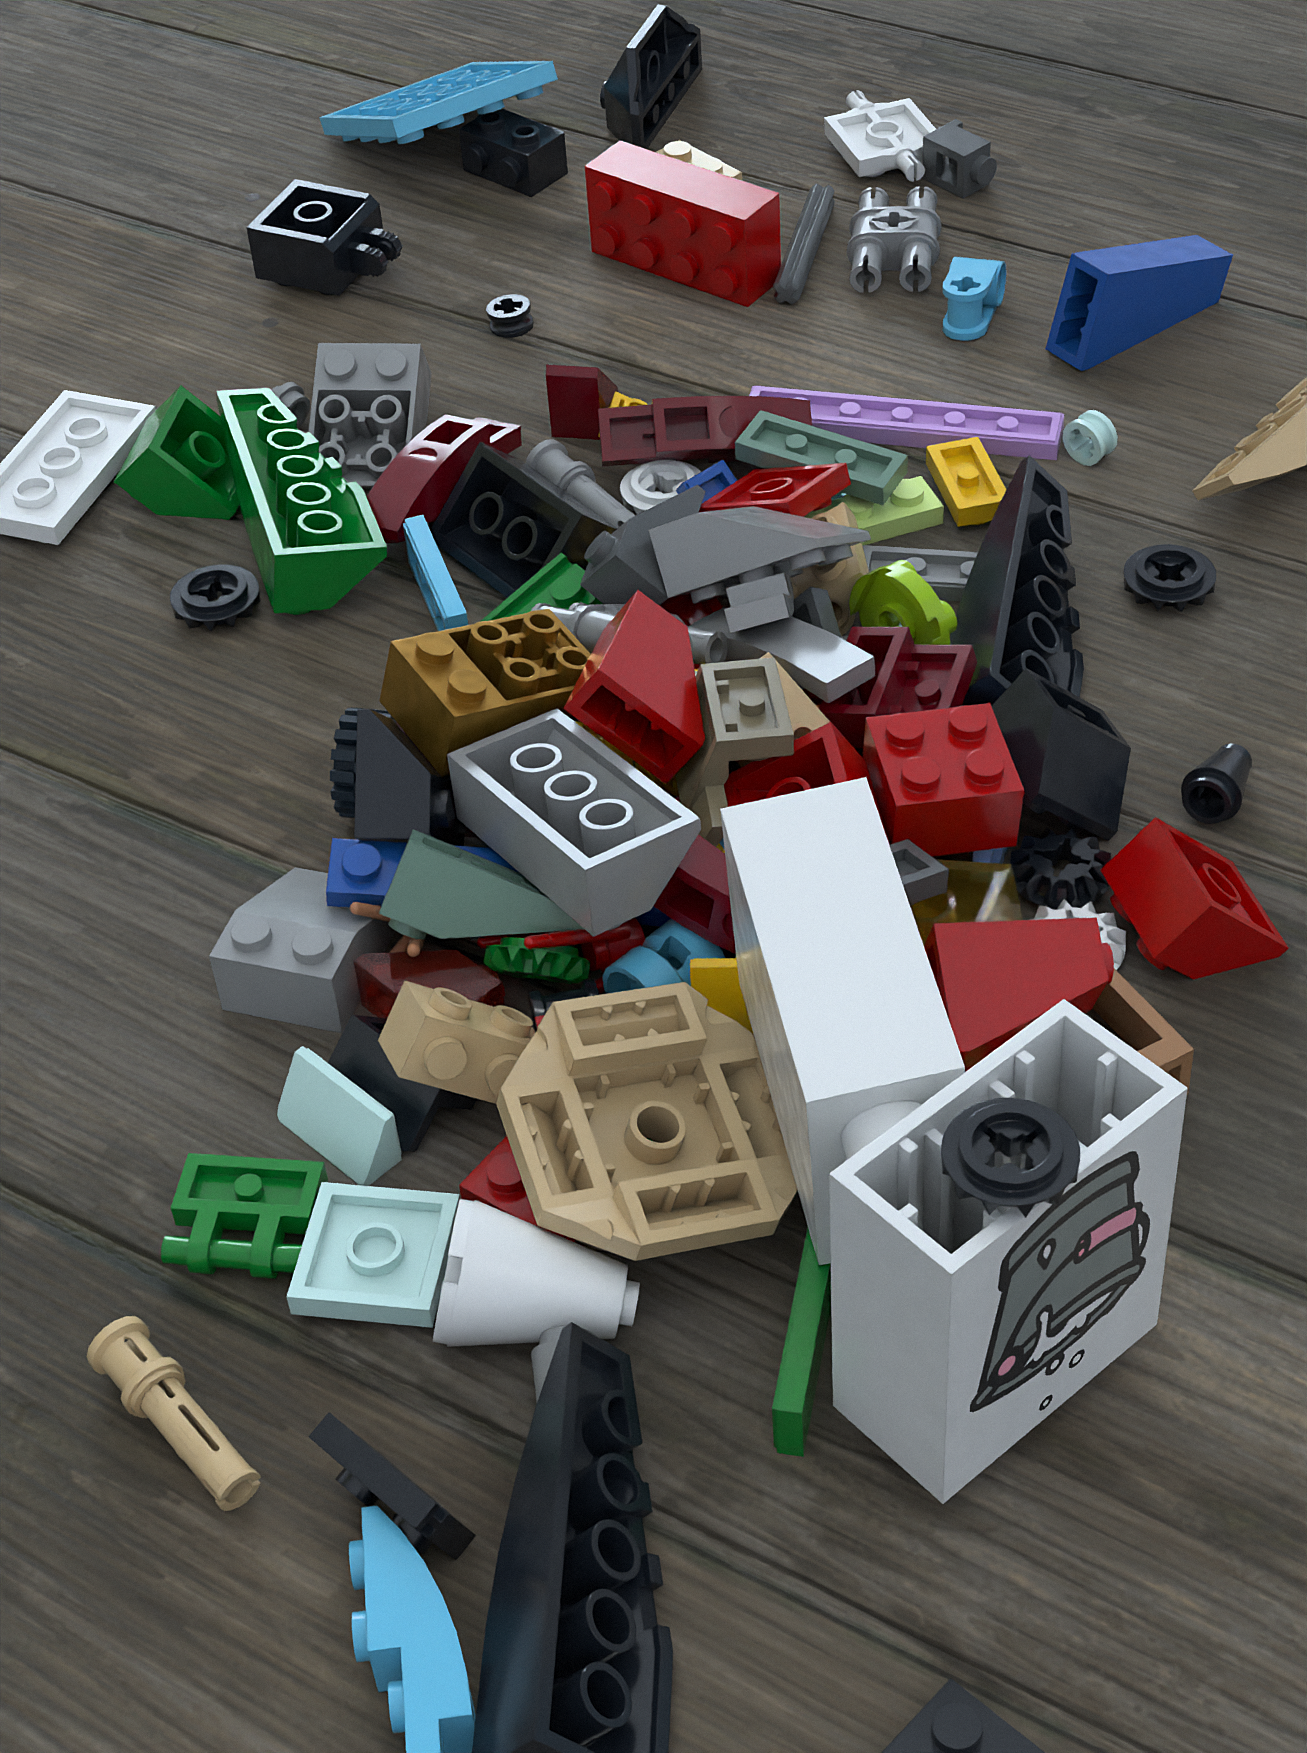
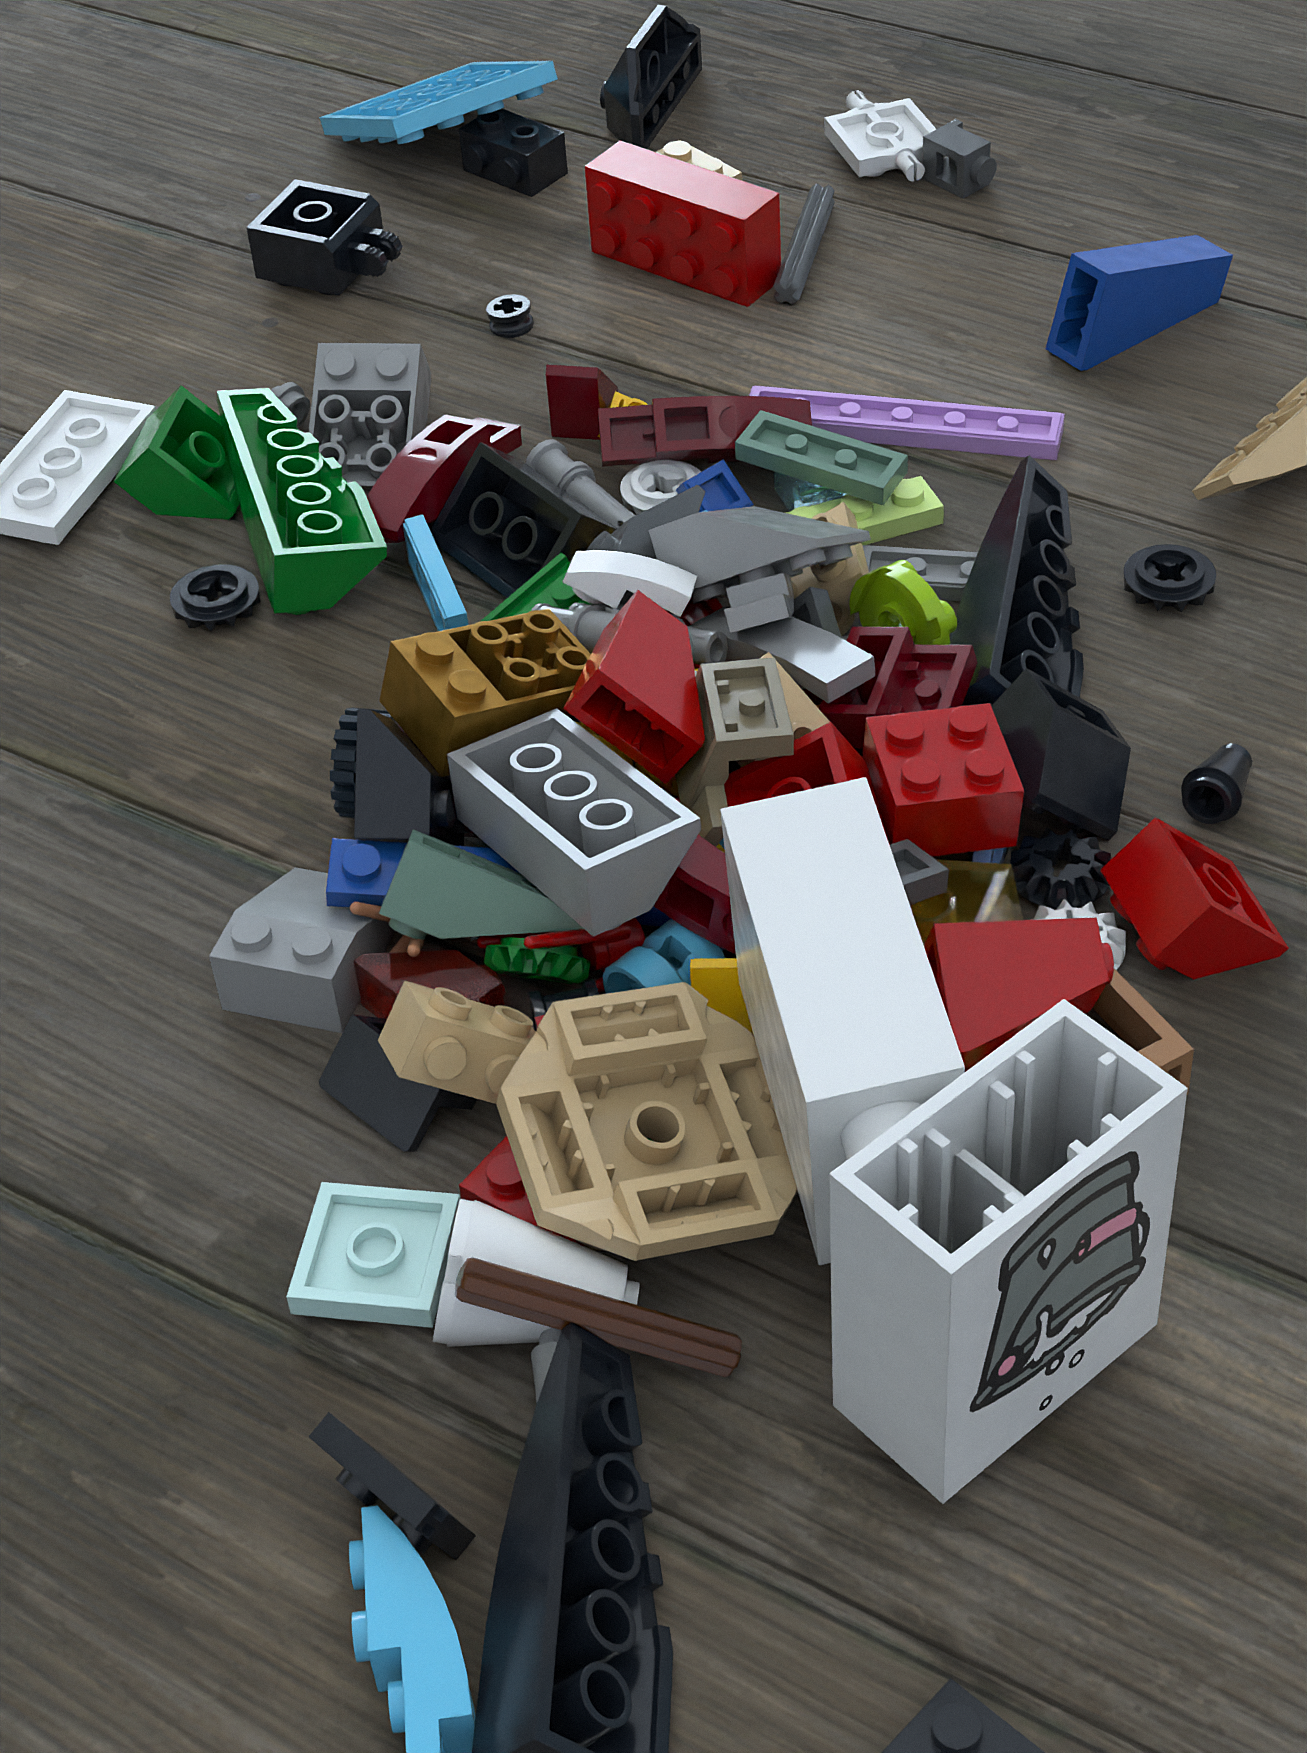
tan pin [86,1316,261,1511] -> none
green plate [161,1153,328,1279] -> none
light aqua slope [277,1046,402,1186] -> none
red plate [699,463,851,517] -> none
green tile [772,1228,831,1457] -> none
light grey pin [846,186,942,293] -> none
yellow plate [926,437,1006,527] -> none
black gear [941,1098,1080,1218] -> none
medium azure piece [943,257,1006,341] -> none
light aqua bush [1062,410,1118,466] -> none
none -> reddish brown axle [455,1257,742,1377]
none -> white slope [563,550,697,617]

